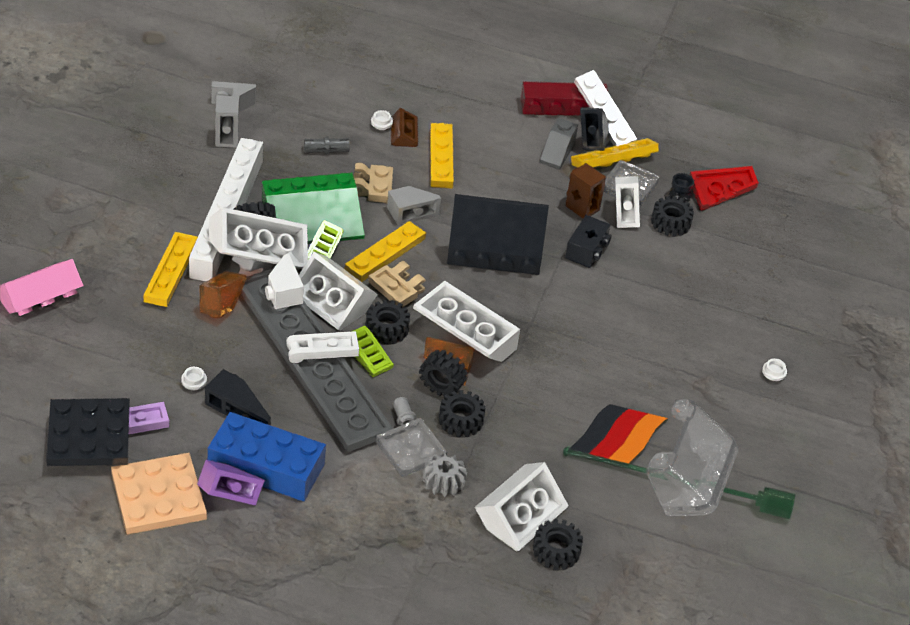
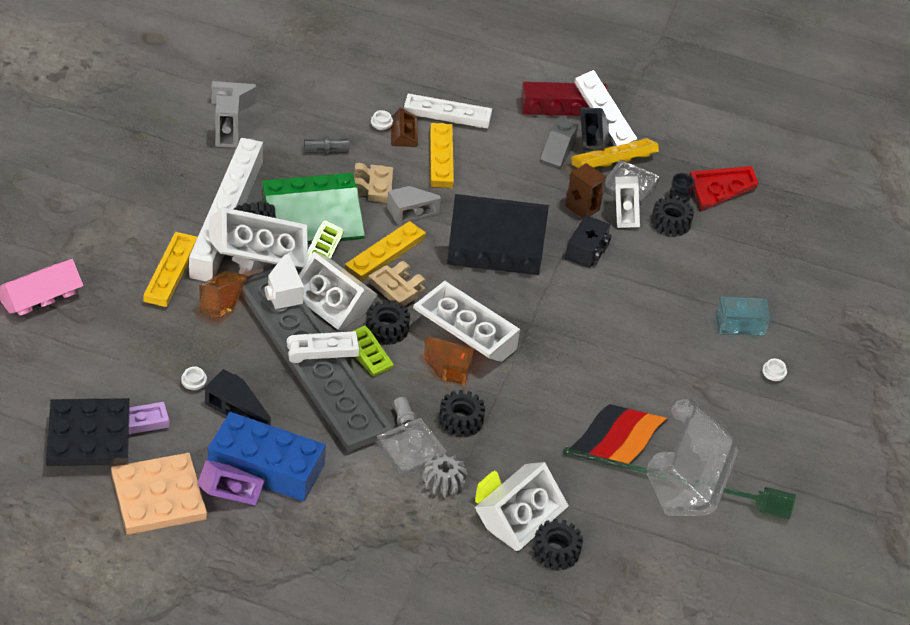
black tyre [419,350,468,396] -> none
none -> white plate [404,94,492,128]
none -> neon yellow slope [475,470,502,504]
none -> clear light blue brick [716,297,770,335]

